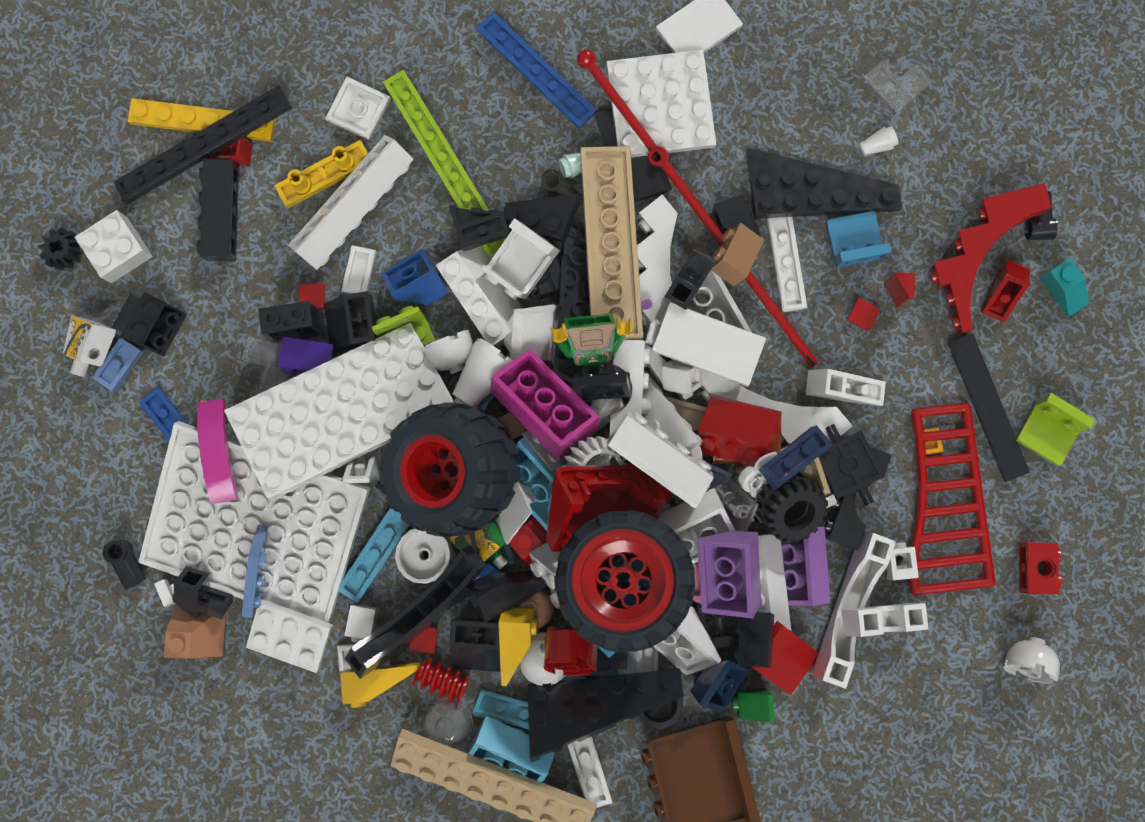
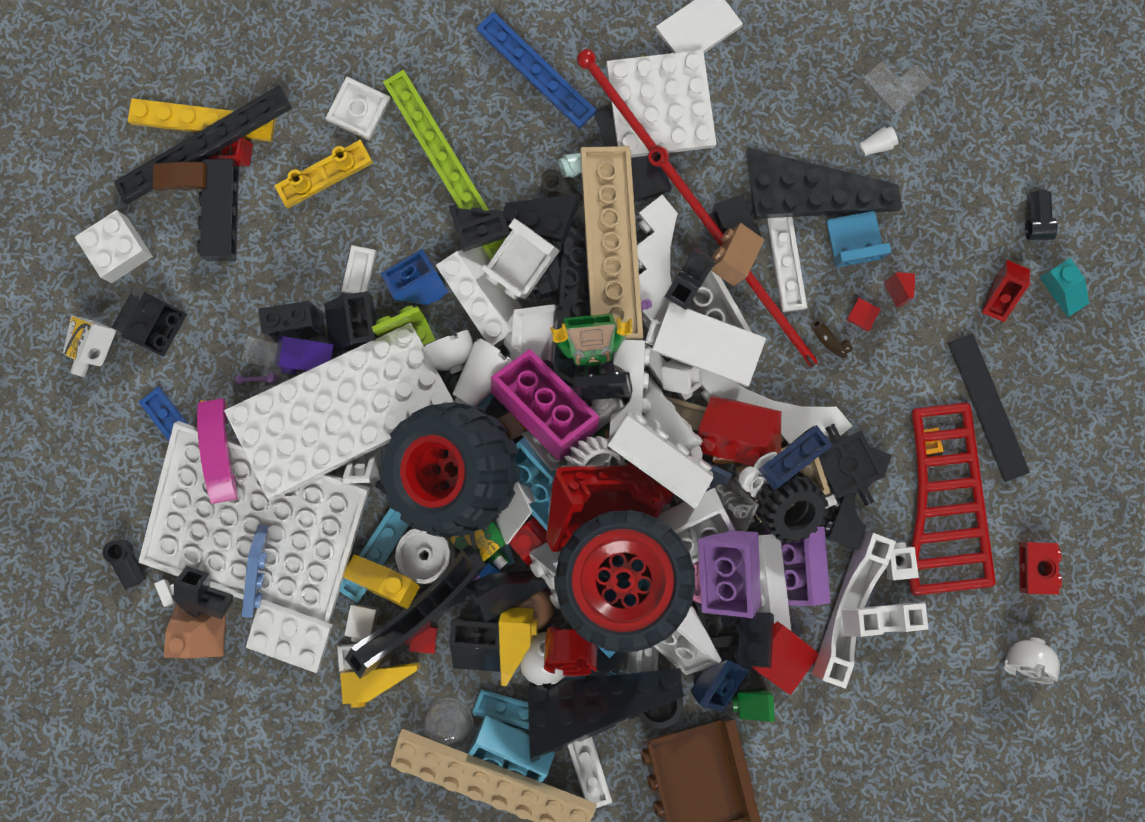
black gear [38,228,84,271] -> none
medium blue plate [92,337,144,392] -> none
white brick [288,135,414,270] -> none
red tile [299,284,326,309] -> none
red piece [412,657,469,707] -> none
white slope [806,369,886,406] -> none
red arch [929,183,1051,335] -> none
lime bracket [1016,393,1095,466] -> none
none -> reddish brown slope [153,162,206,191]
none -> medium lavender hinge [235,373,277,385]
none -> yellow slope [343,554,420,610]
none -> dark brown arm [811,319,853,358]

